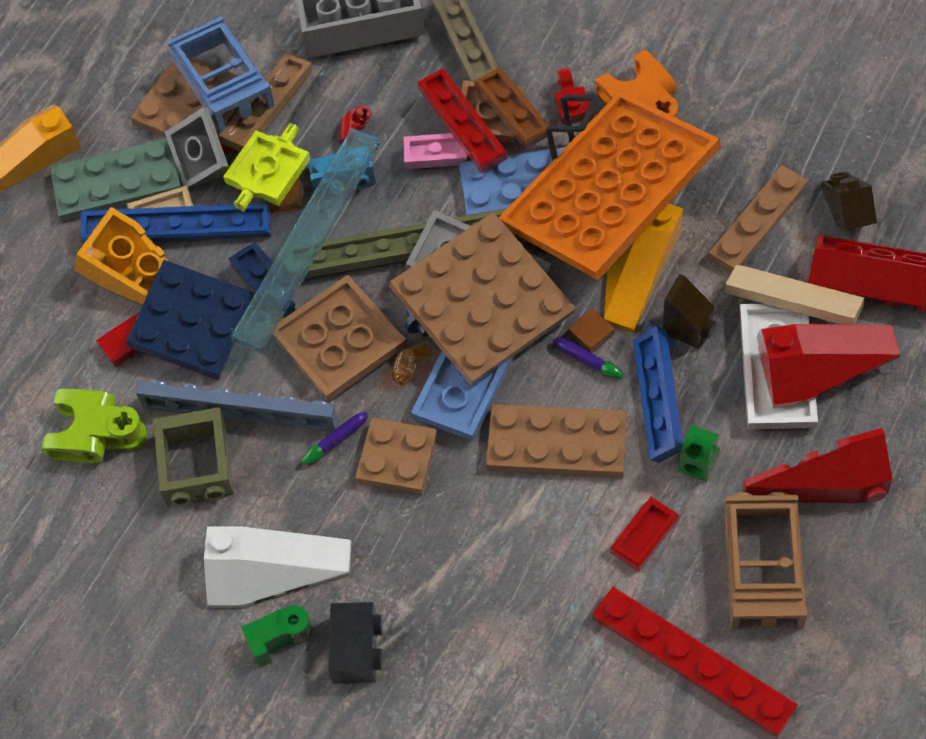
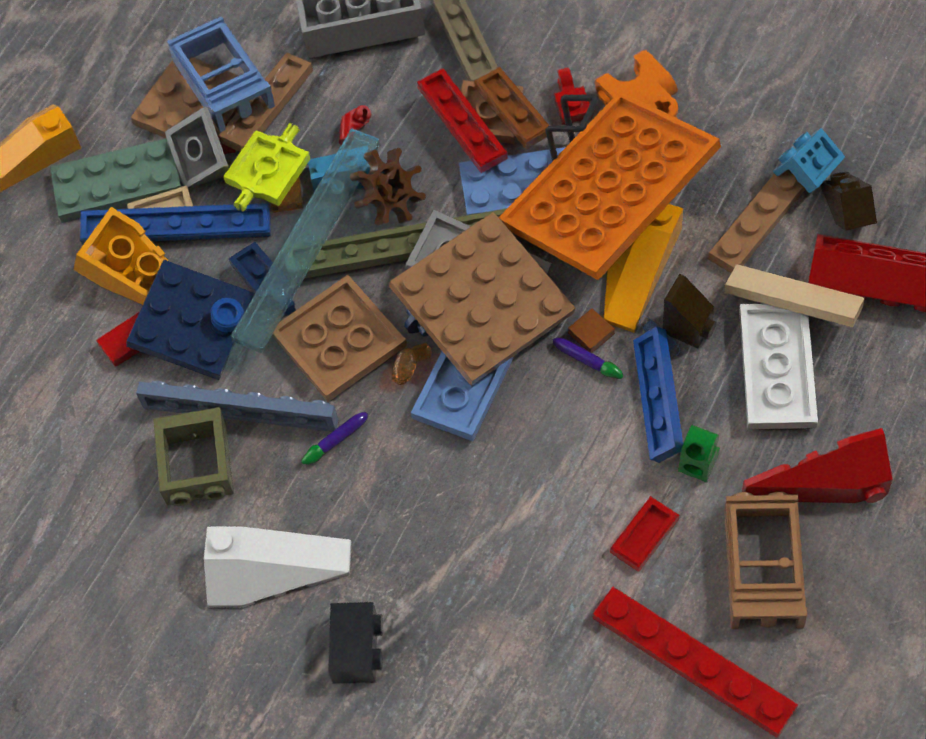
lime piece [41,389,148,463] -> none
green leg [241,605,312,668] -> none
medium nougat plate [355,418,438,495] -> none
bright pink plate [404,133,467,169] -> none
medium nougat plate [486,404,627,478] -> none
red wedge [758,324,900,408] -> none
none -> blue tile [211,298,244,332]
none -> reddish brown gear [350,148,426,226]
none -> dark azure bracket [773,128,845,193]

